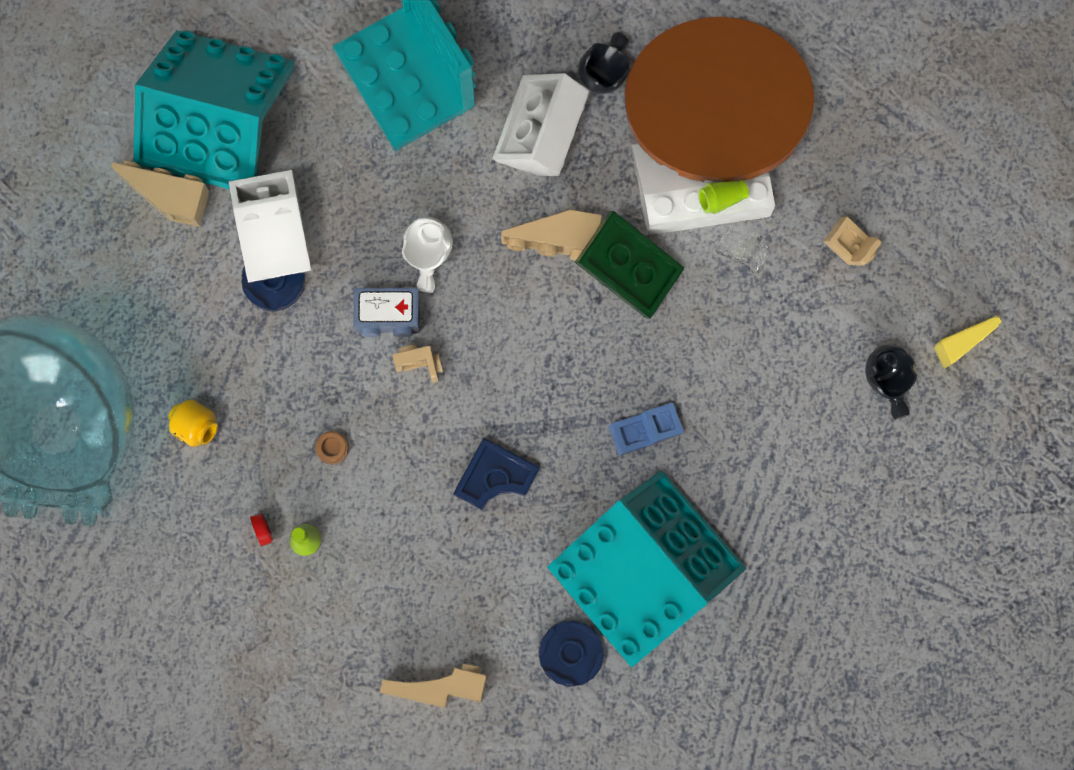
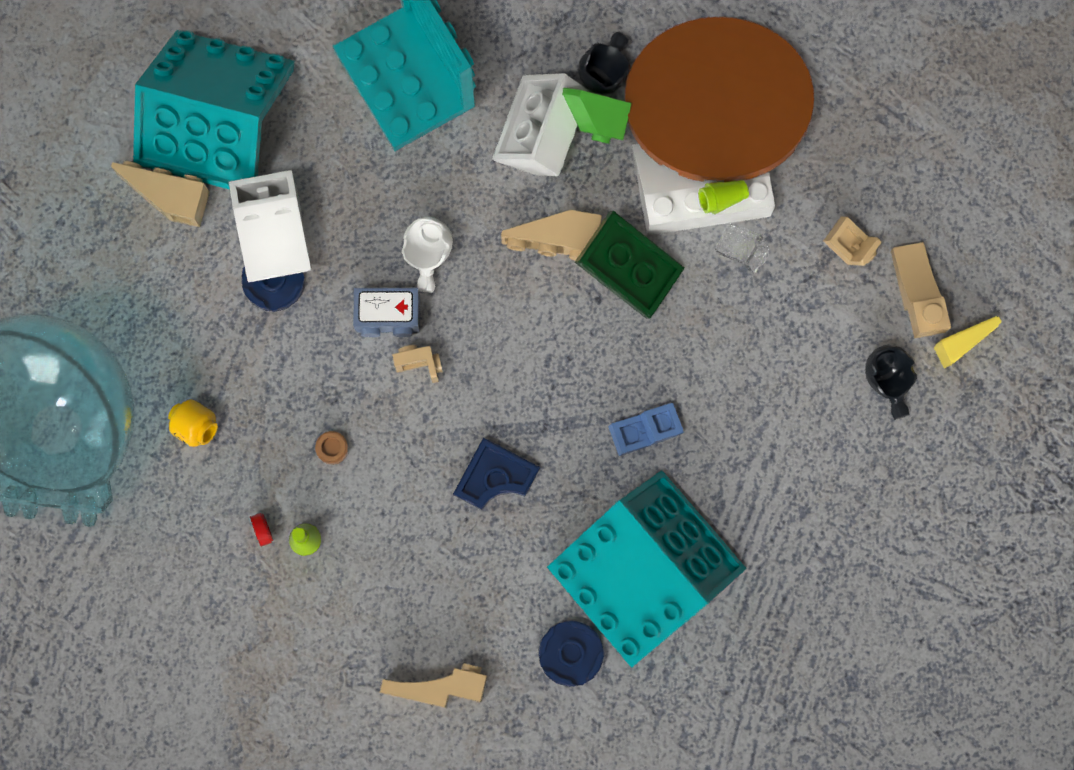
none -> bright green slope [562,87,632,144]
none -> tan slope [891,242,951,339]

